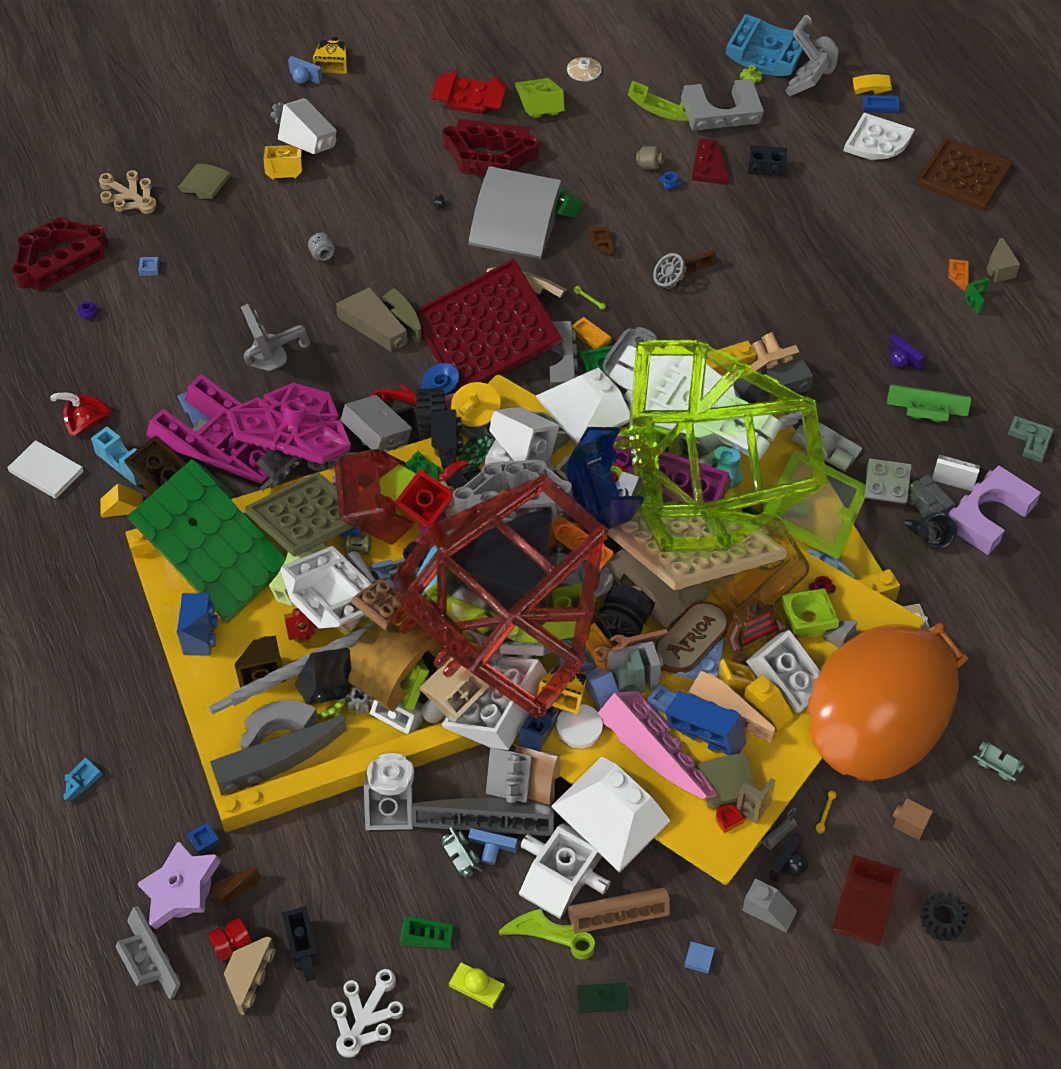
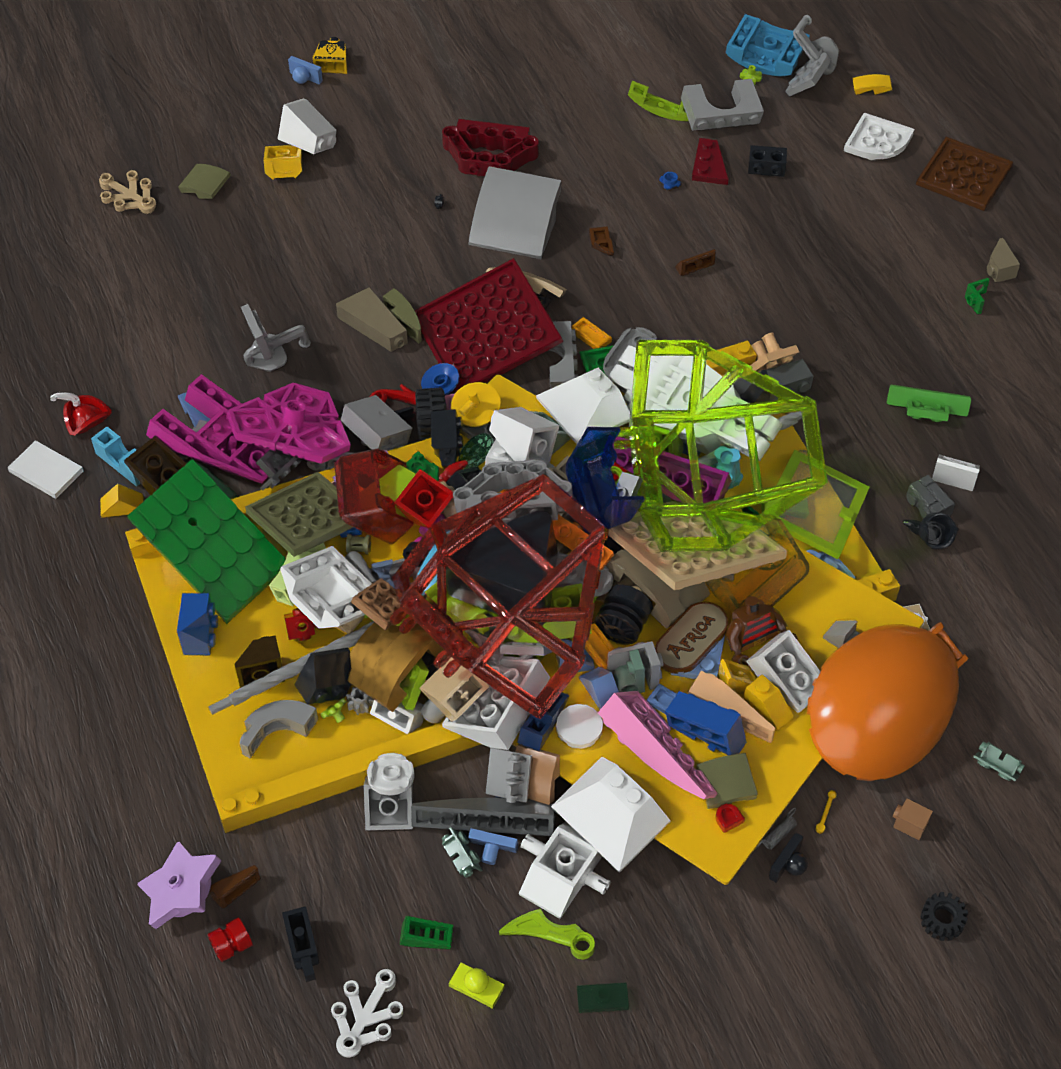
dark red brick [11,217,108,292] -> none
dark azure slope [63,757,103,802] -> none
dark purple plate [77,302,97,320] -> none
light grey bracket [115,906,180,999] -> none
medium blue tile [138,257,160,276] -> none
blue plate [187,822,220,856] -> none
dark grey slope [210,715,347,795] -> none
tan slope [224,937,275,1015] -> none
light grey plant [271,102,284,124] -> none
light grey head [308,233,335,261] -> none
red piece [431,71,507,114] -> none
lime slope [515,78,565,118] -> none
yellow torso [536,666,587,715] -> none
green slope [556,187,584,218] -> none
tan dish [567,57,602,82] -> none
medium nougat brick [568,887,670,934] -> none
lime hinge [573,286,606,310] -> none
nougat flag [593,629,668,663] -> none
dark tan head [636,146,665,170] -> none
light grey wheel [653,253,687,289] -> none
medium blue tile [684,942,715,974] -> none
dark tan panel [736,778,776,824] -> none
light grey slope [742,879,797,933] -> none
lime piece [781,588,839,638] -> none
light grey panel [791,417,862,473] -> none
dark red plate [809,576,836,595] -> none
clear red slope [832,854,901,946] -> none
blue tile [863,96,900,114] -> none
light grey bracket [864,458,911,504] -> none
dark purple tile [889,334,924,371] -> none
orange tile [948,259,969,291] -> none
lavender arch [948,466,1041,555] -> none
sand green tile [1008,416,1054,463] -> none

